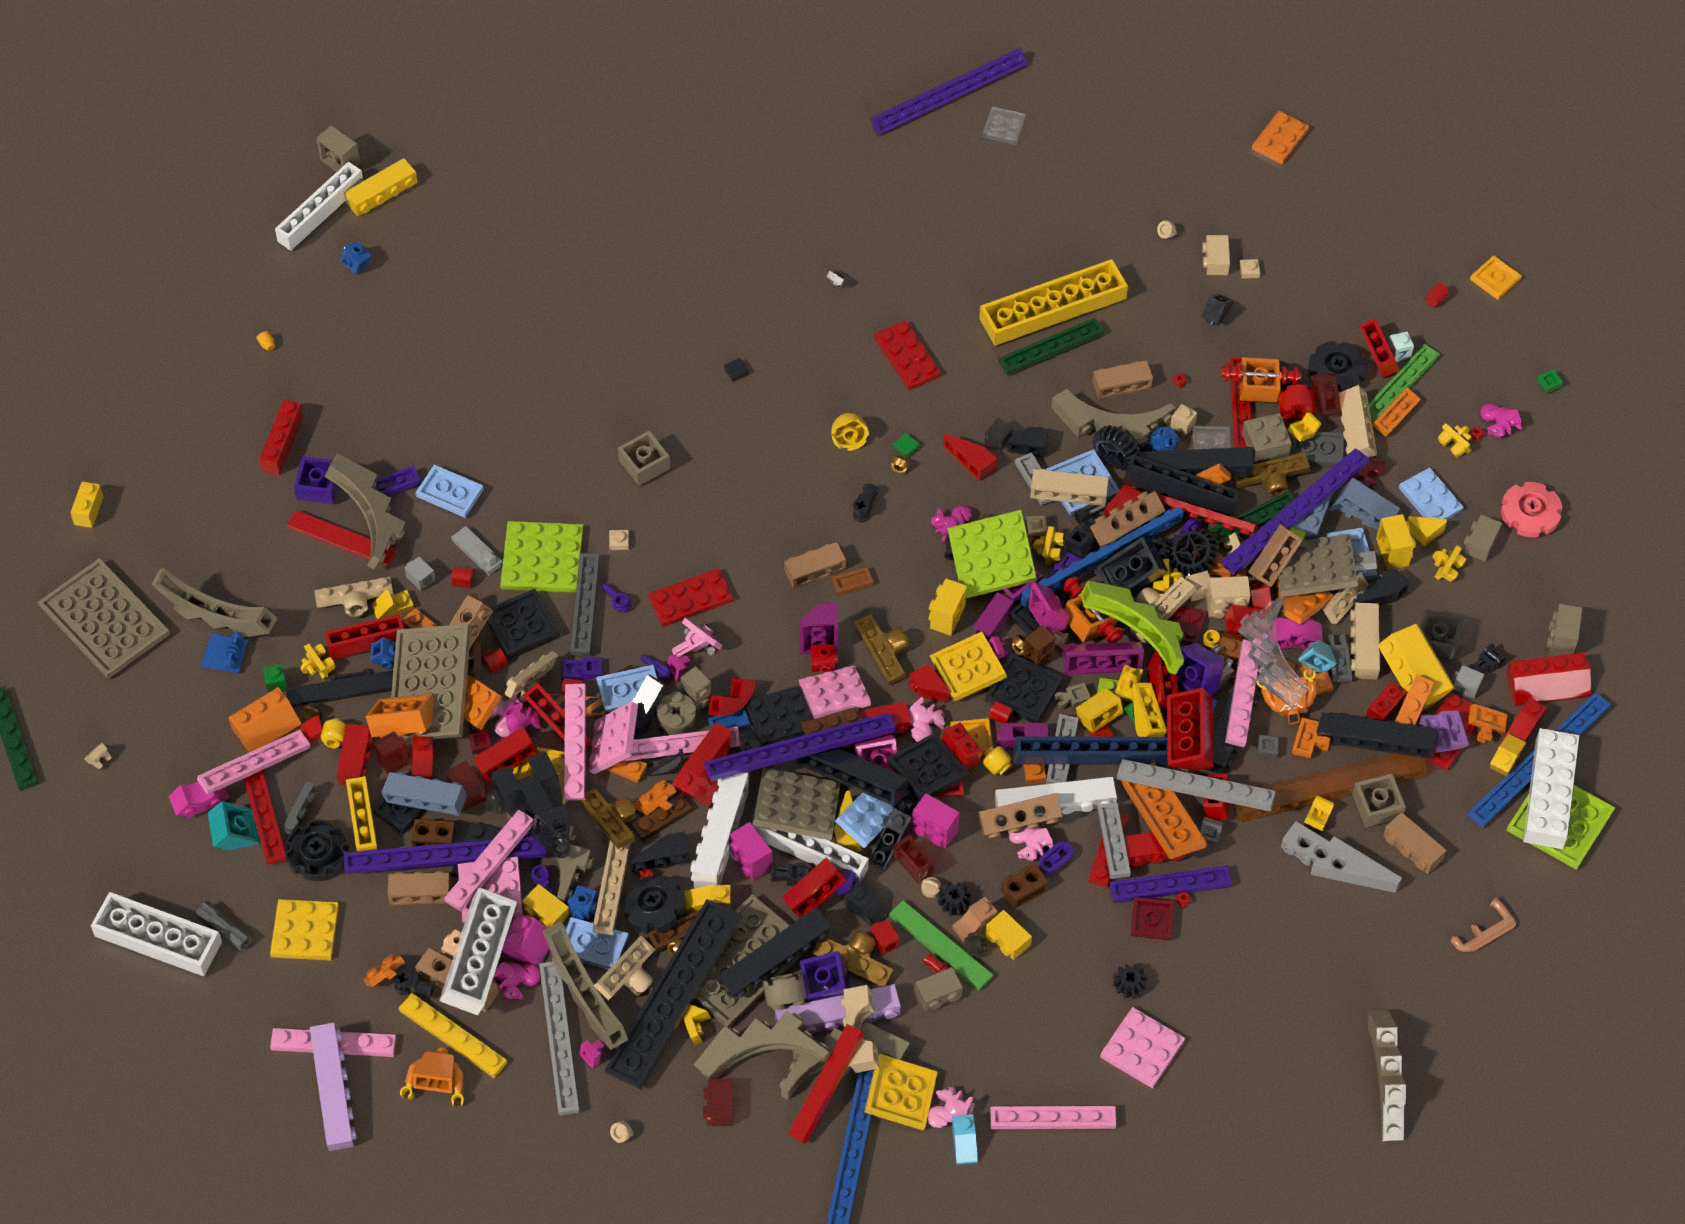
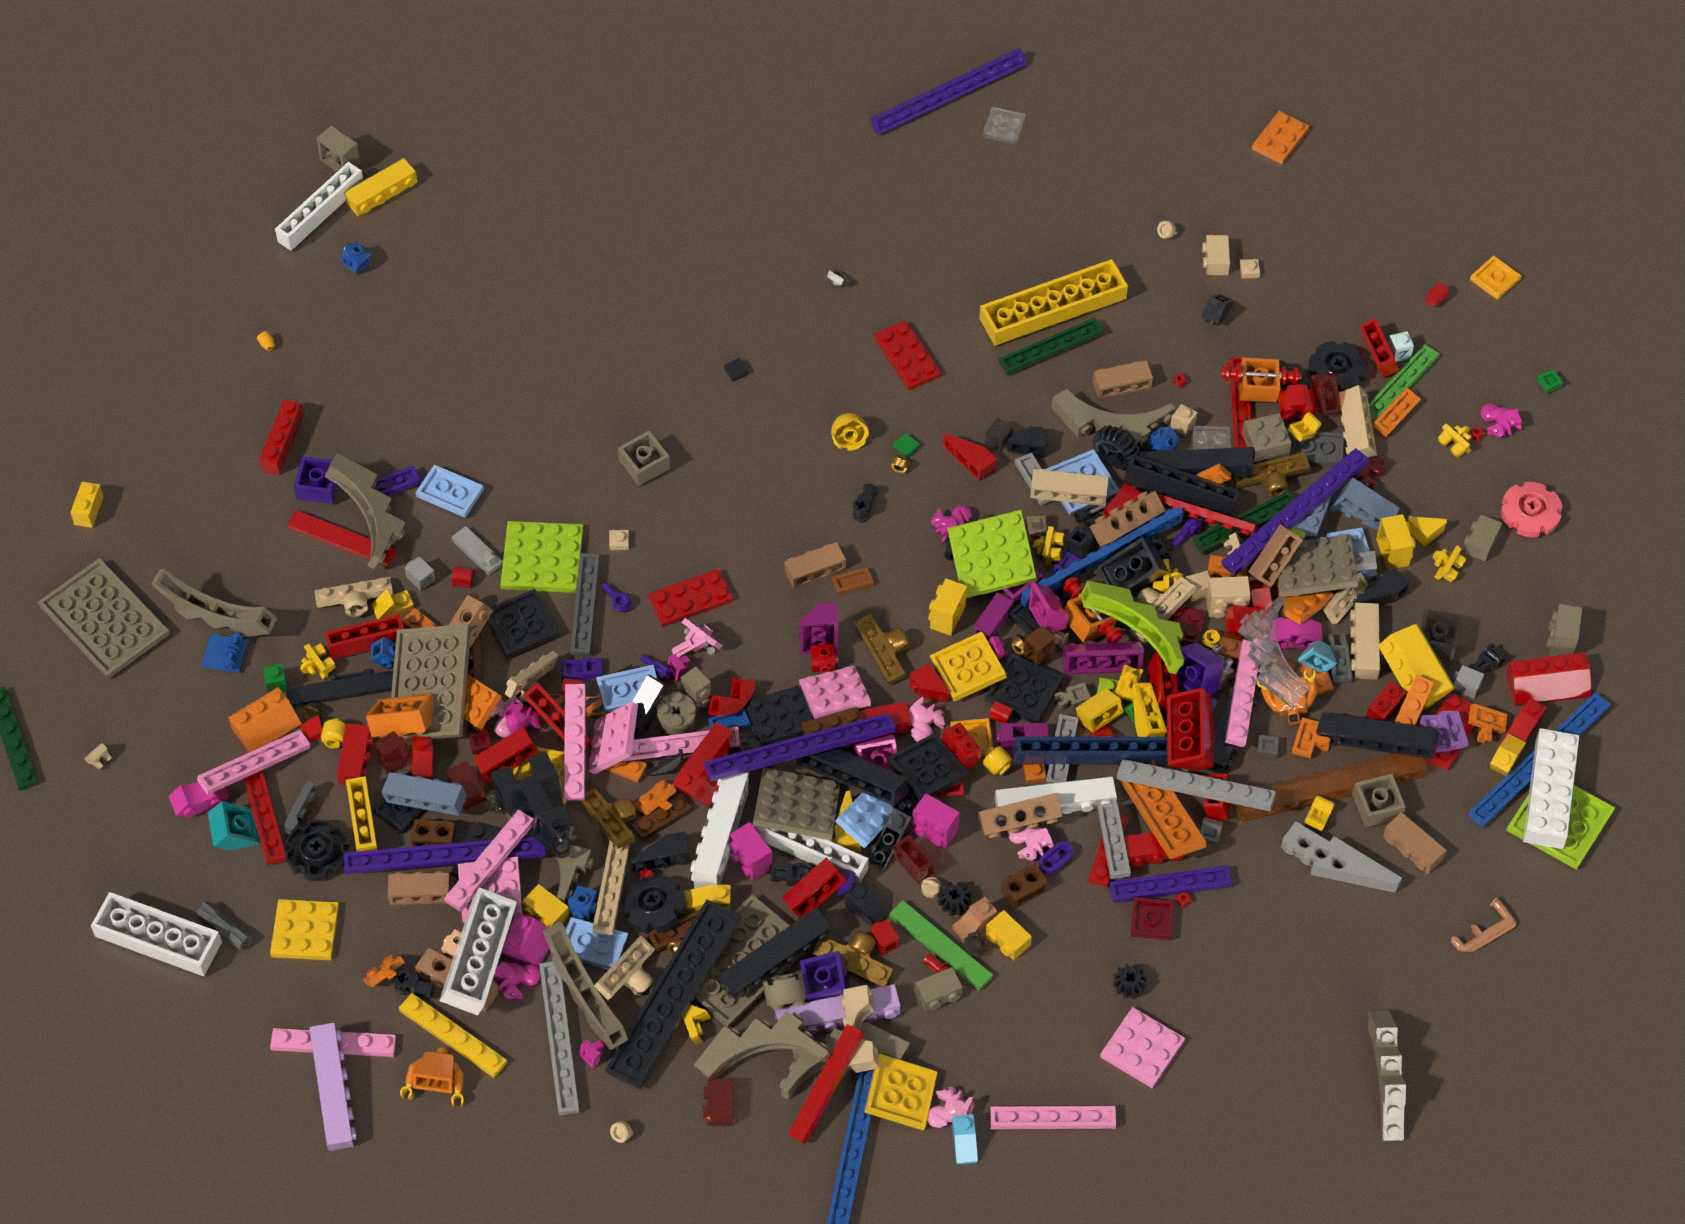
red brick [481,647,508,674] -> none
dark purple plate [530,865,558,898] -> none
black gear [1168,527,1219,576] -> none
light blue plate [1399,467,1464,520] -> none

